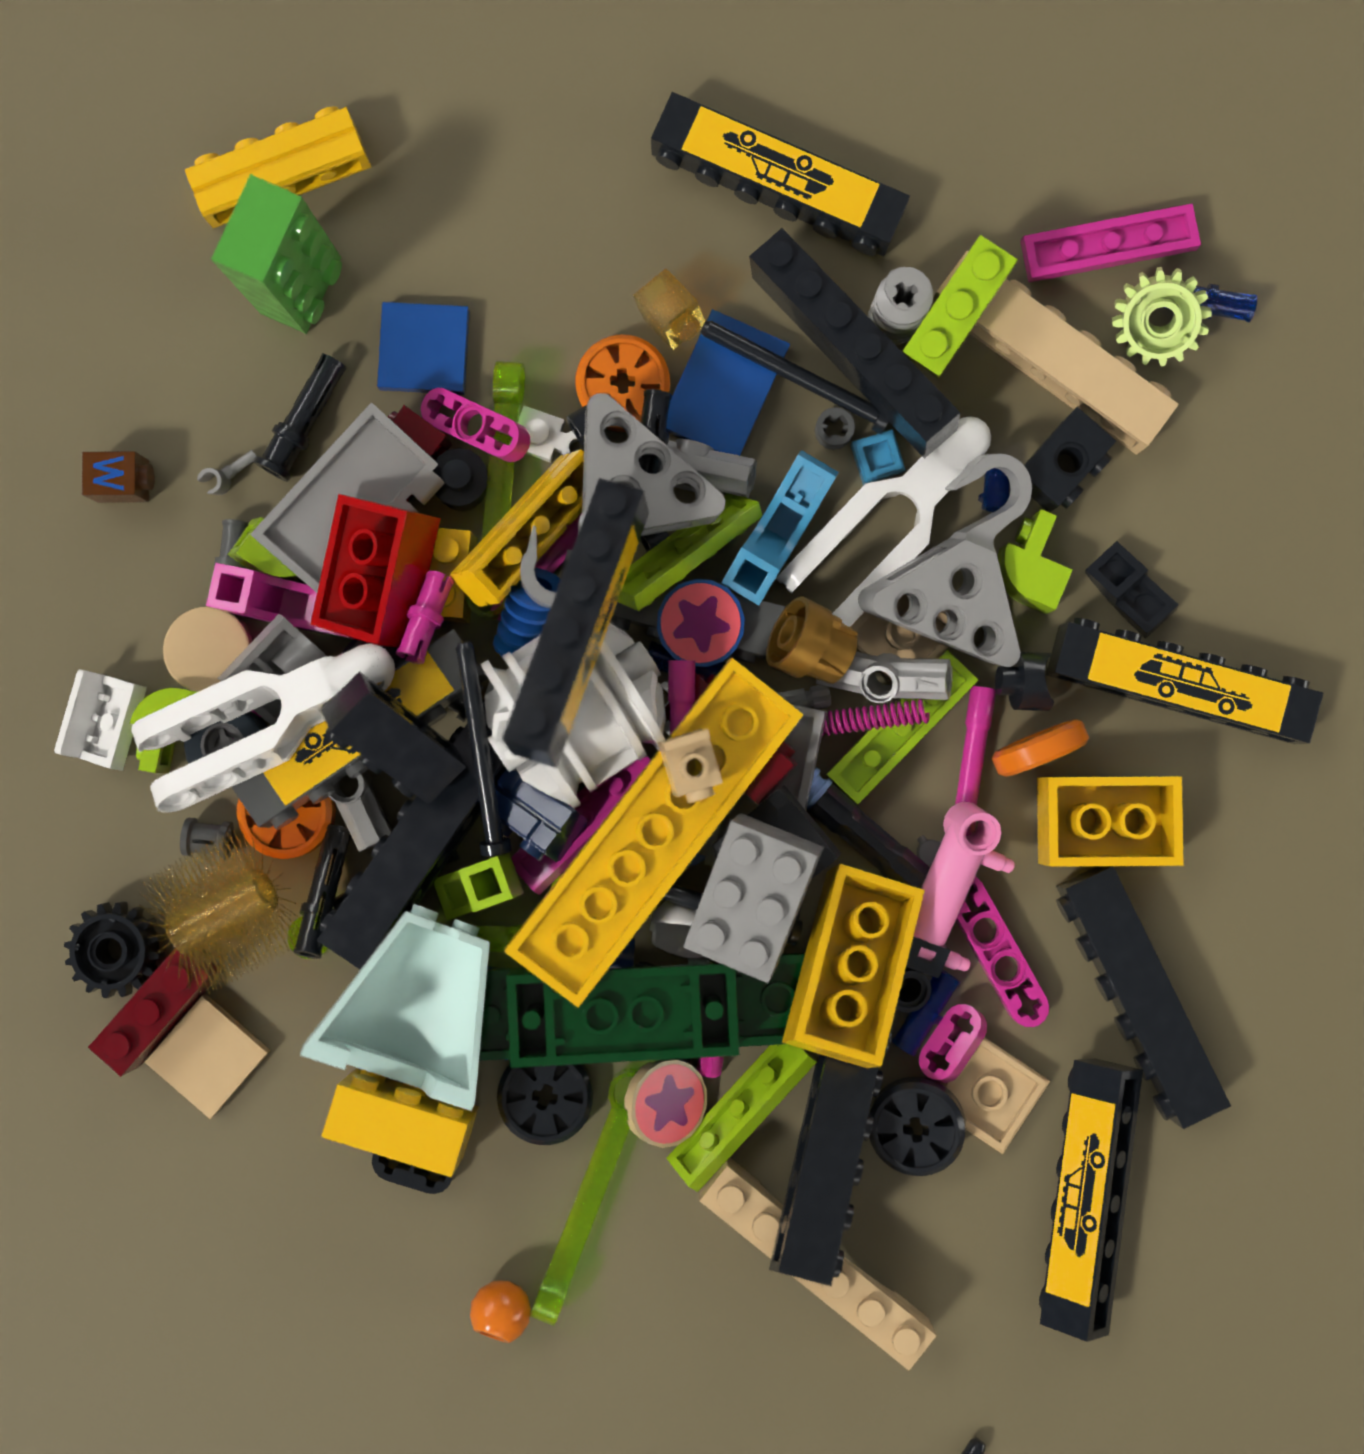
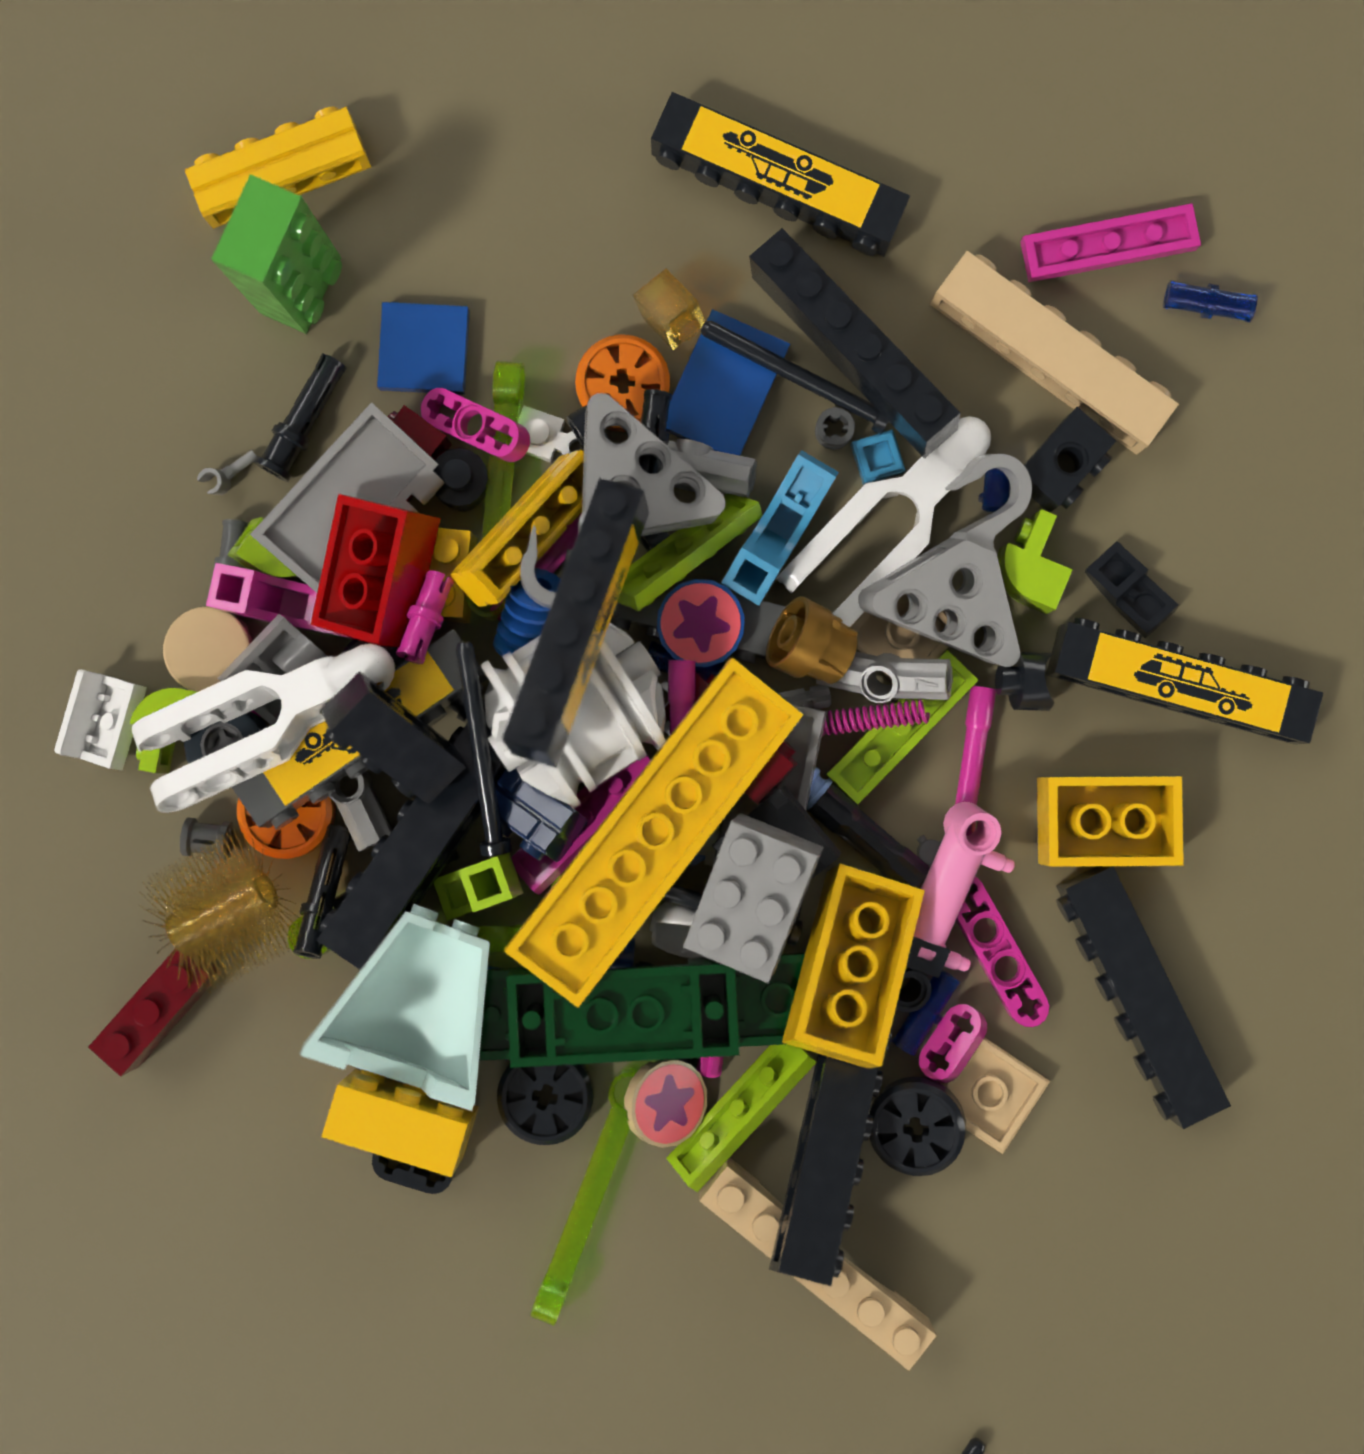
black gear [64,901,165,998] -> none
reddish brown brick [82,451,155,503] -> none
tan tile [145,994,271,1119] -> none
orange piece [470,1280,531,1343] -> none
tan brick [657,729,723,803] -> none
light grey piece [868,267,933,344] -> none
lime brick [902,235,1018,379] -> none
orange wheel [991,719,1090,777] -> none
brick [1039,1058,1143,1342] -> none
yellowish green gear [1112,267,1212,366] -> none

